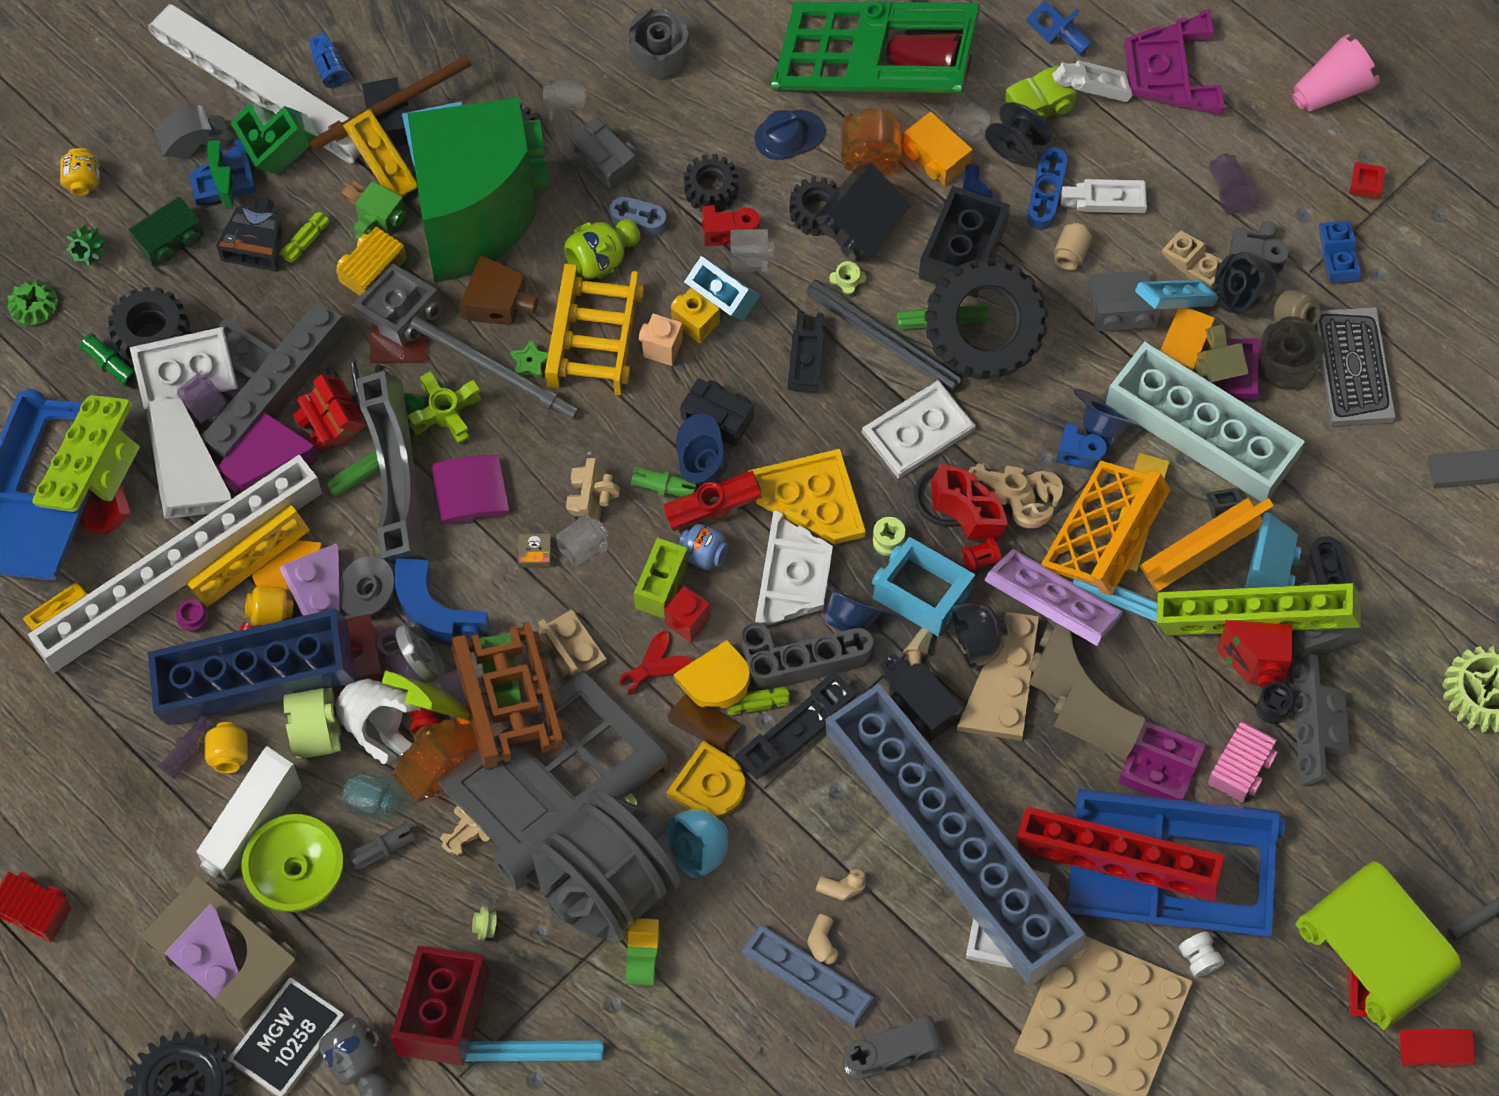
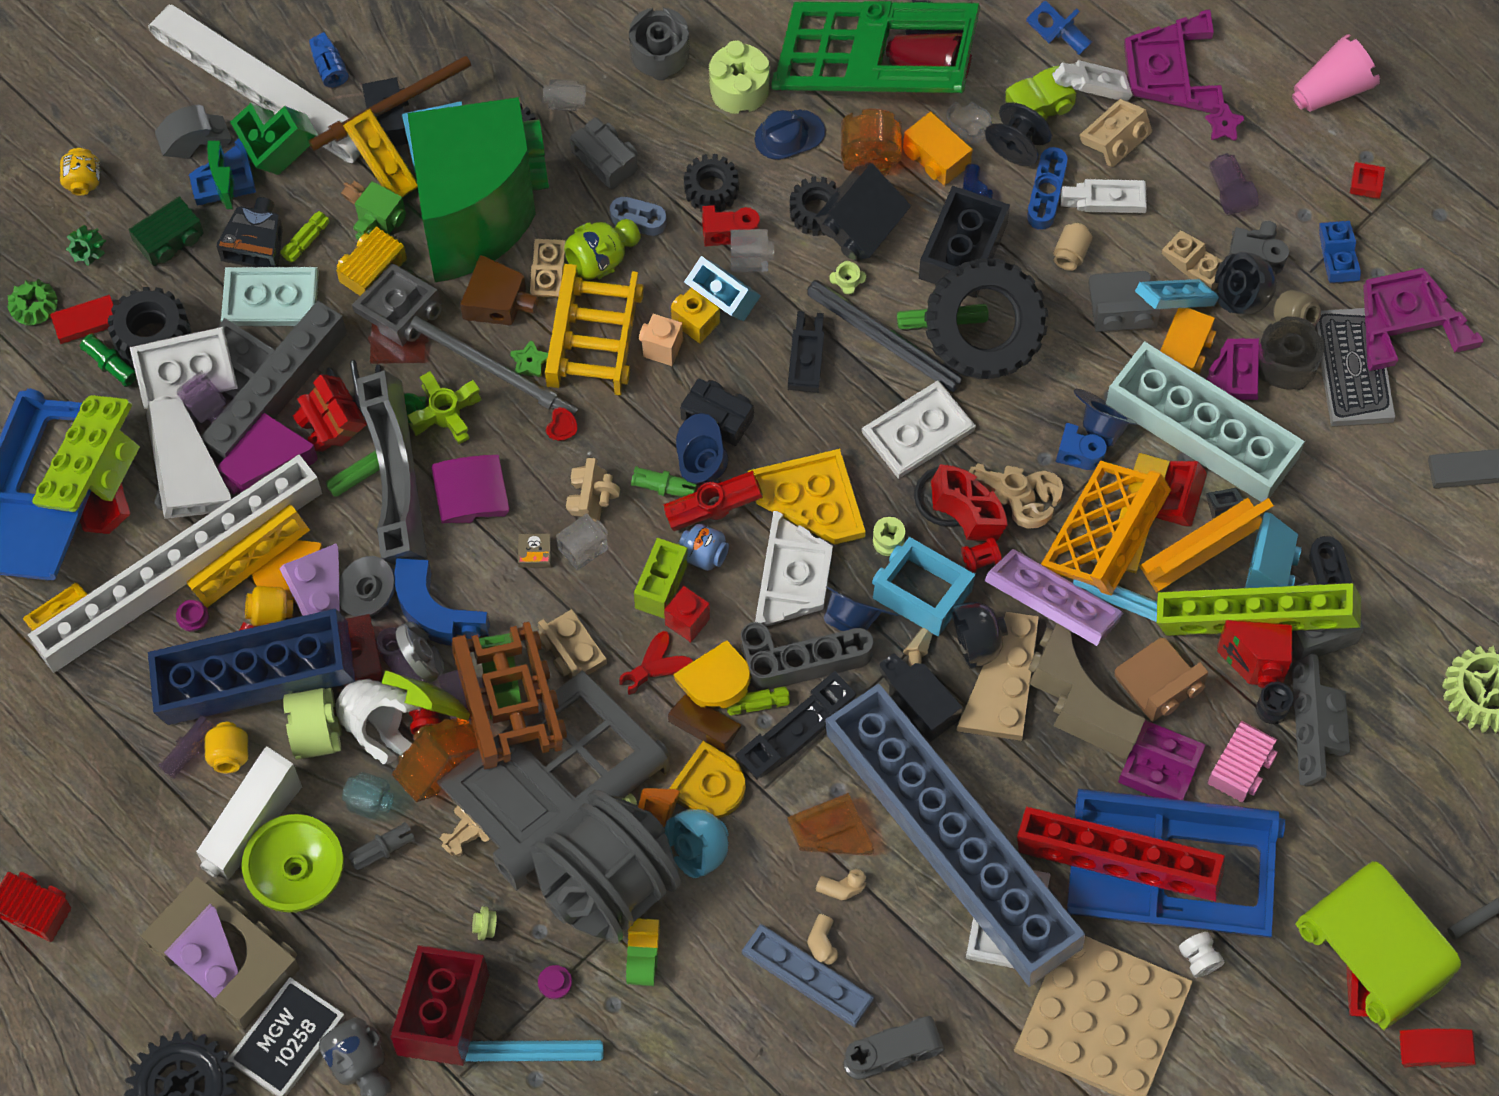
olive brick [1195,324,1249,383] -> none
none -> red tile [50,295,113,344]
none -> light aqua tile [221,267,319,326]
none -> tan slope [530,239,566,297]
none -> magenta plate [538,965,572,1000]
none -> red piece [546,407,577,441]
none -> orange slope [638,788,680,827]
none -> yellowish green brick [709,41,769,114]
none -> clear orange wing [787,793,874,855]
none -> tan bracket [1079,99,1152,167]
none -> medium nougat bracket [1114,638,1208,722]
none -> red slope [1156,461,1207,527]
none -> magenta plate [1205,103,1244,141]
none -> magenta wing [1363,268,1484,371]

